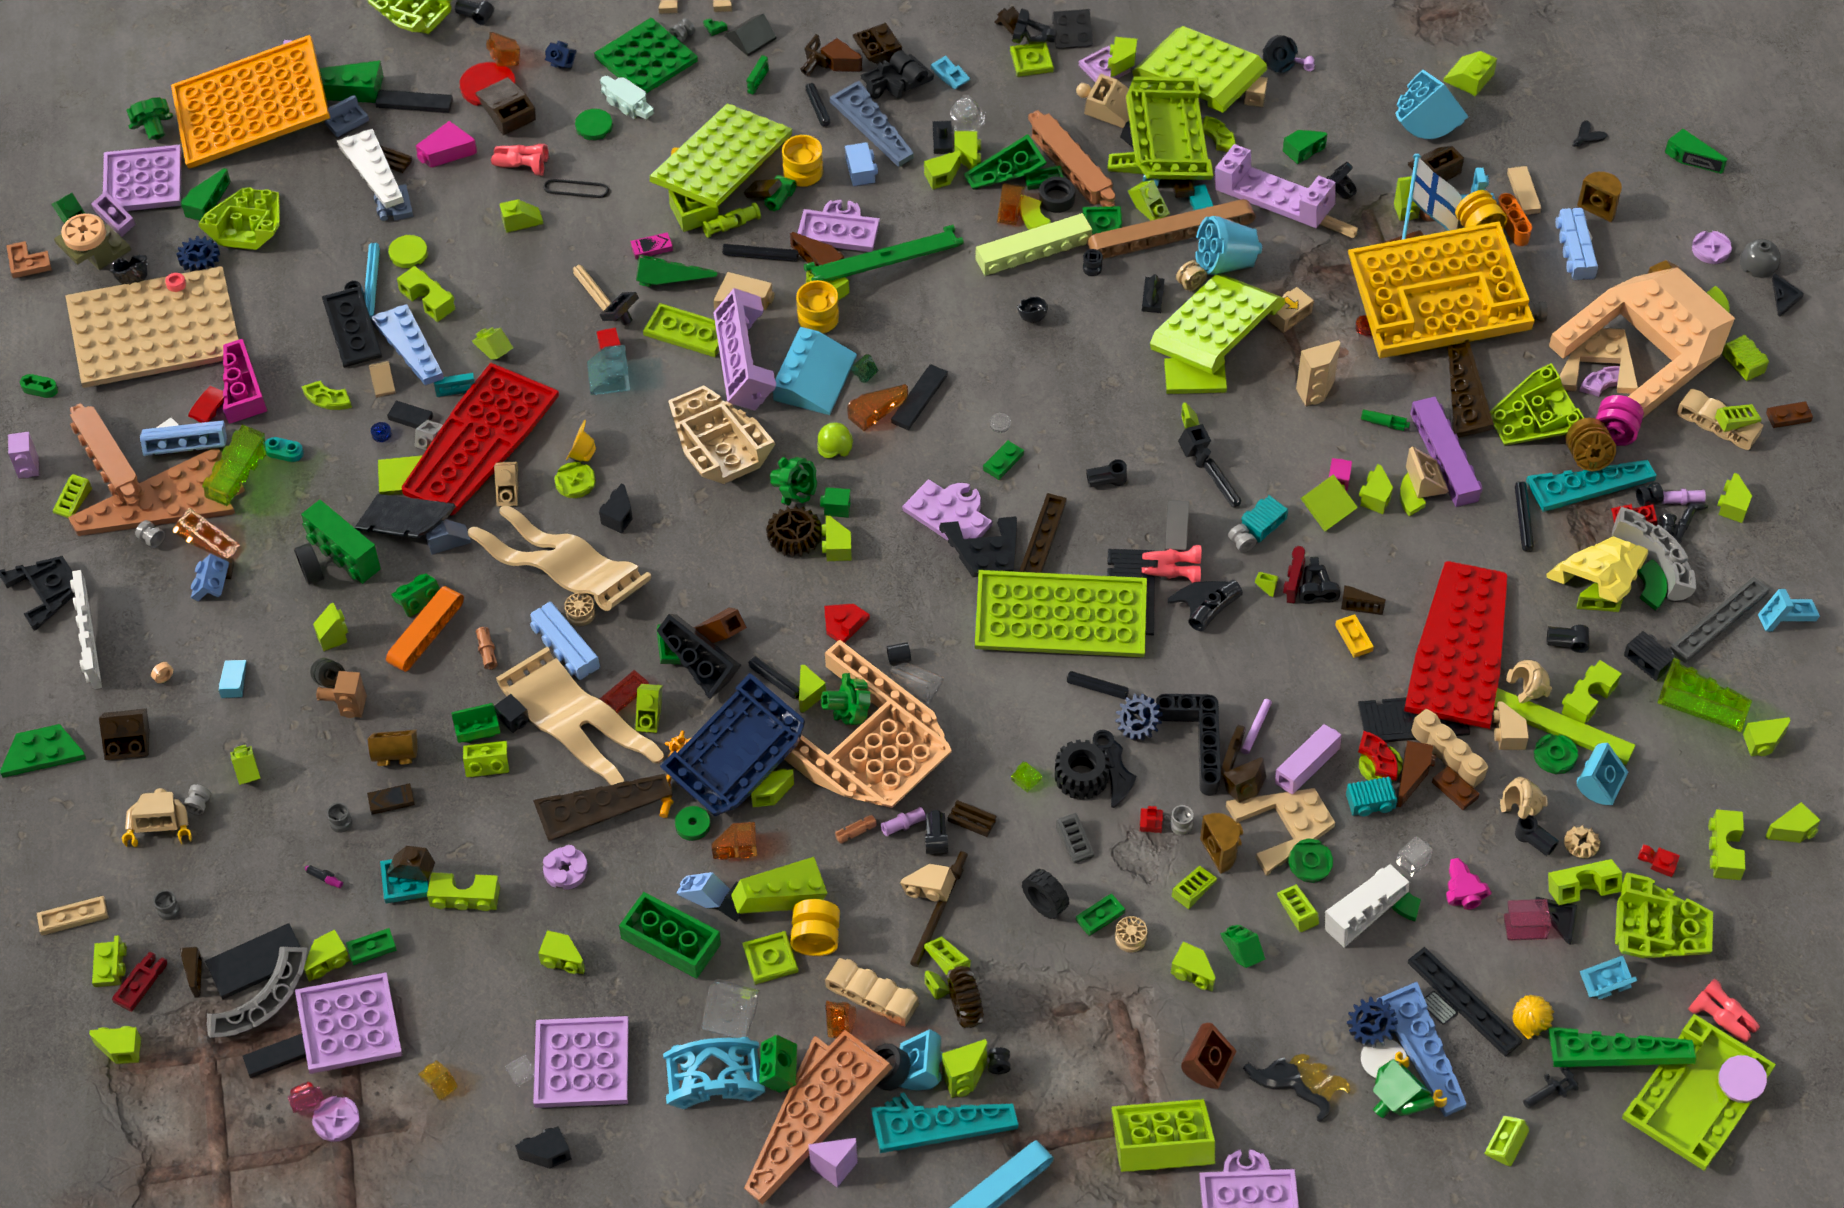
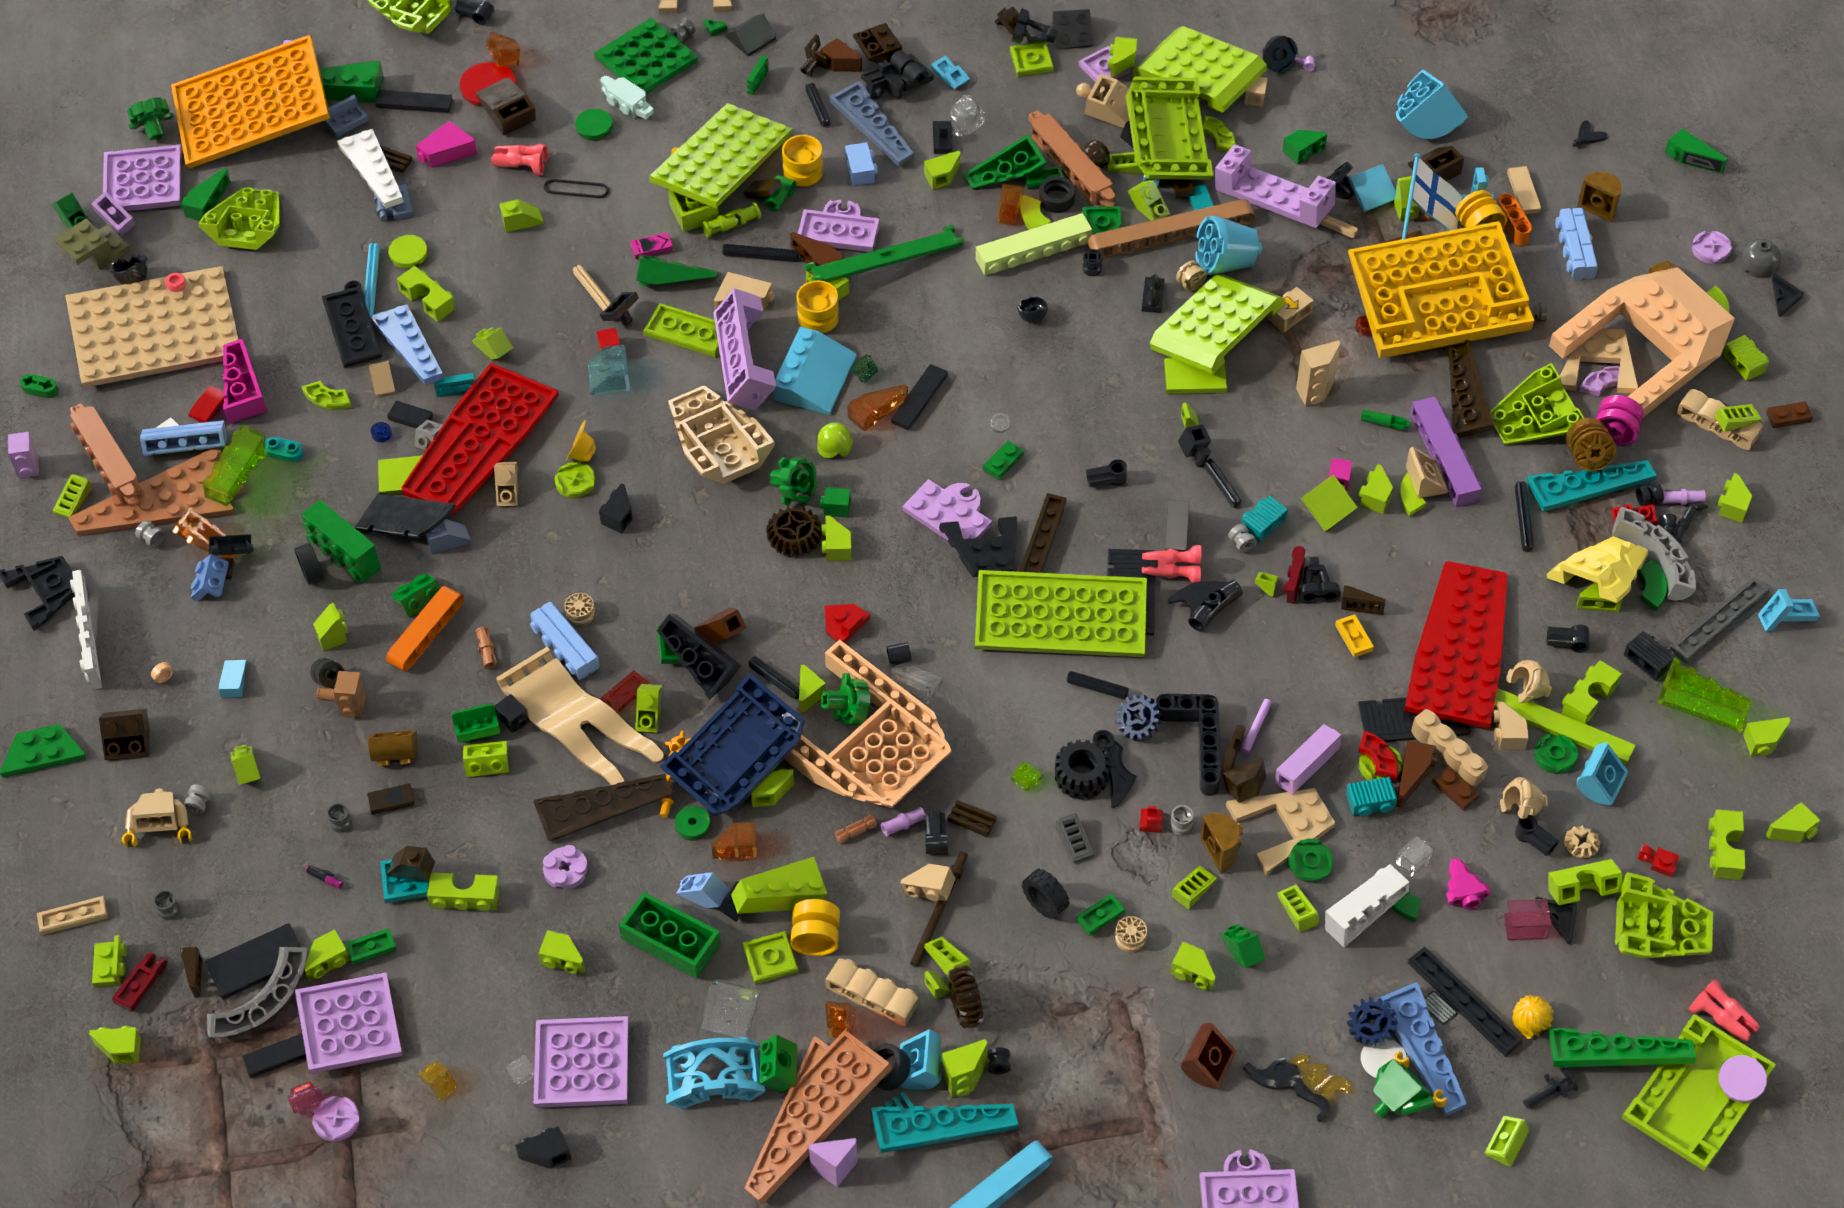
nougat plate [6,241,52,278] -> none
light nougat wheel [61,214,106,251] -> none
dark blue gear [177,236,220,272] -> none
tan flag [468,505,651,611] -> none
dark blue brick [545,40,577,69] -> none
lime slope [955,131,981,170] -> none
lime slope [1111,1099,1215,1172] -> none
lime slope [1443,51,1497,96] -> none
medium azure bracket [1580,956,1637,999] -> none
none -> black hinge [209,534,253,556]
none -> dark brown hair [1083,140,1110,168]
none -> medium azure tile [1348,164,1396,213]

